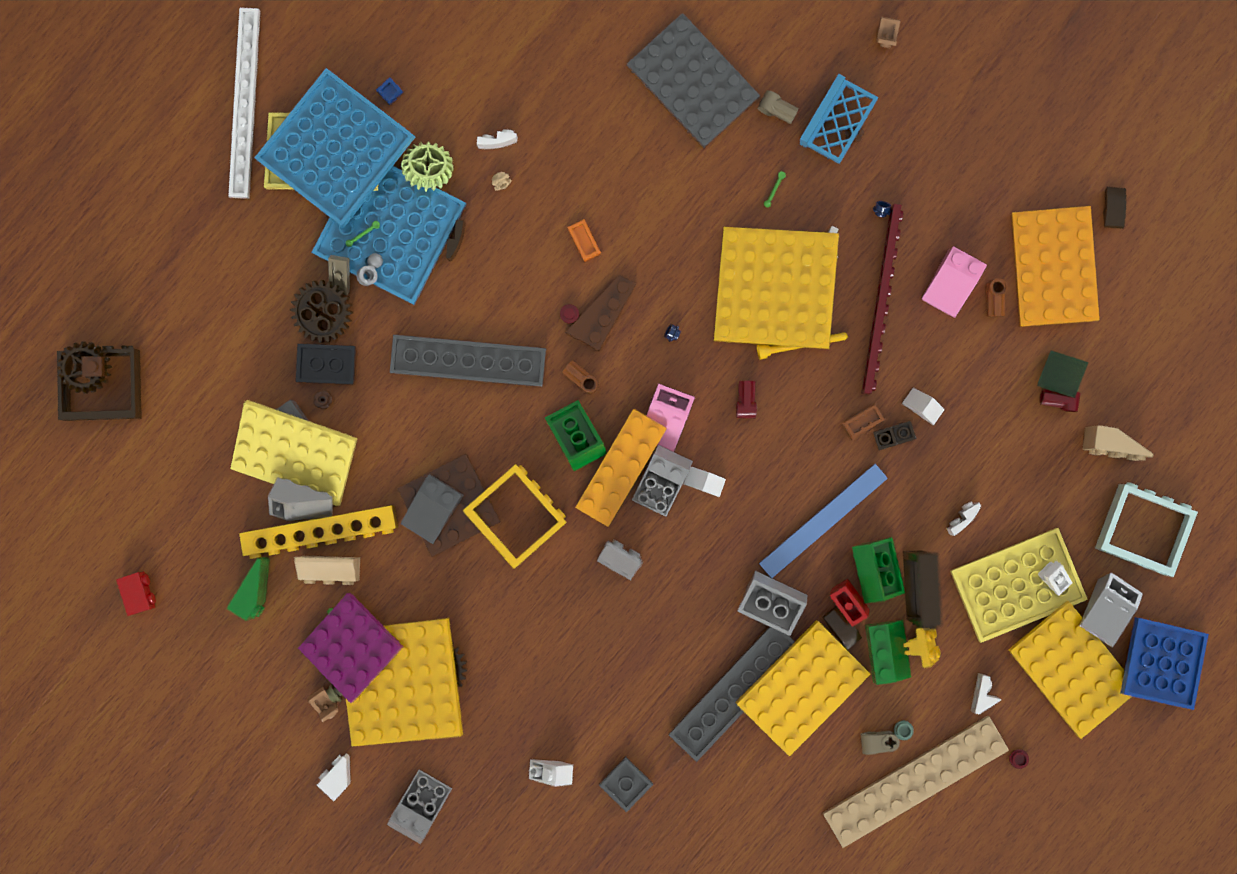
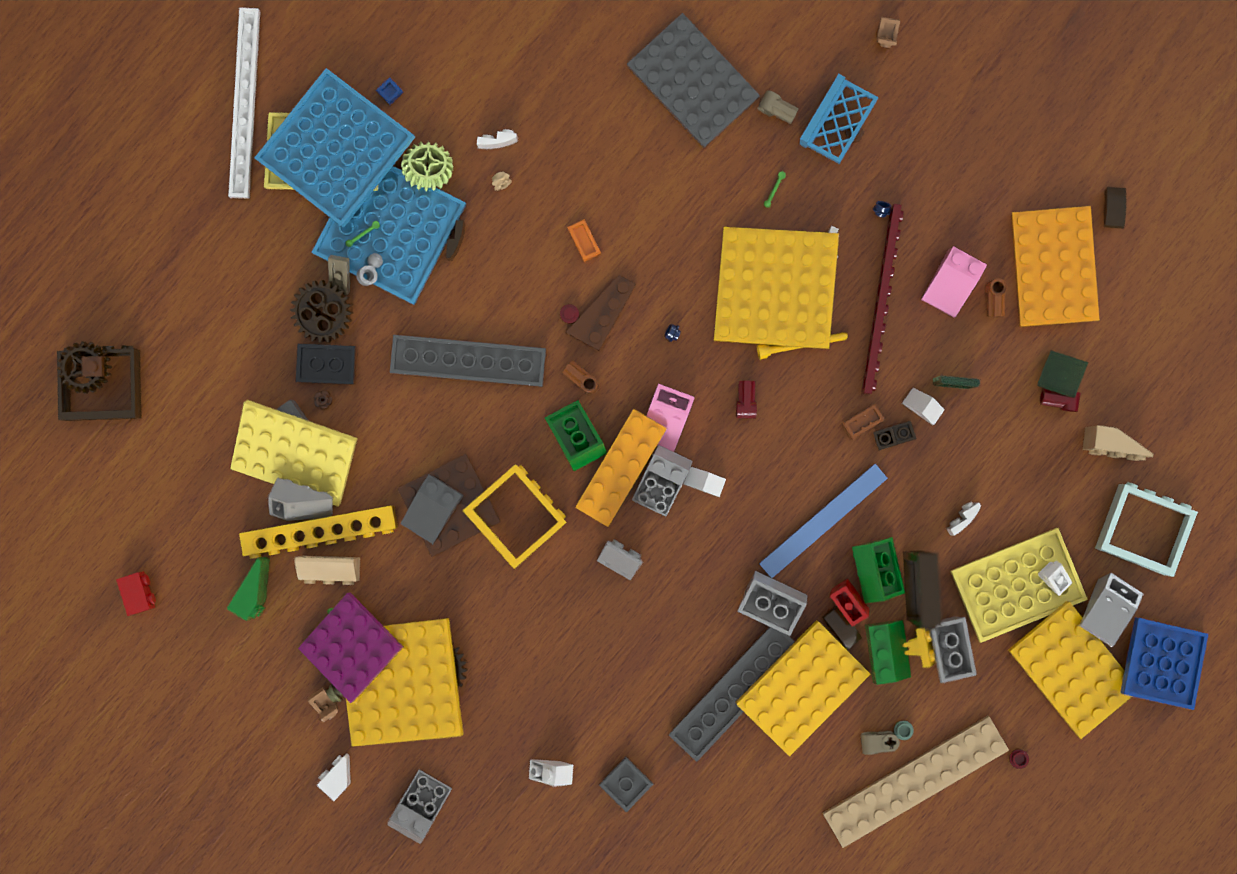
white slope [971,673,1001,714] -> none
none -> light grey slope [930,617,976,683]
none -> clear green tile [933,375,980,390]

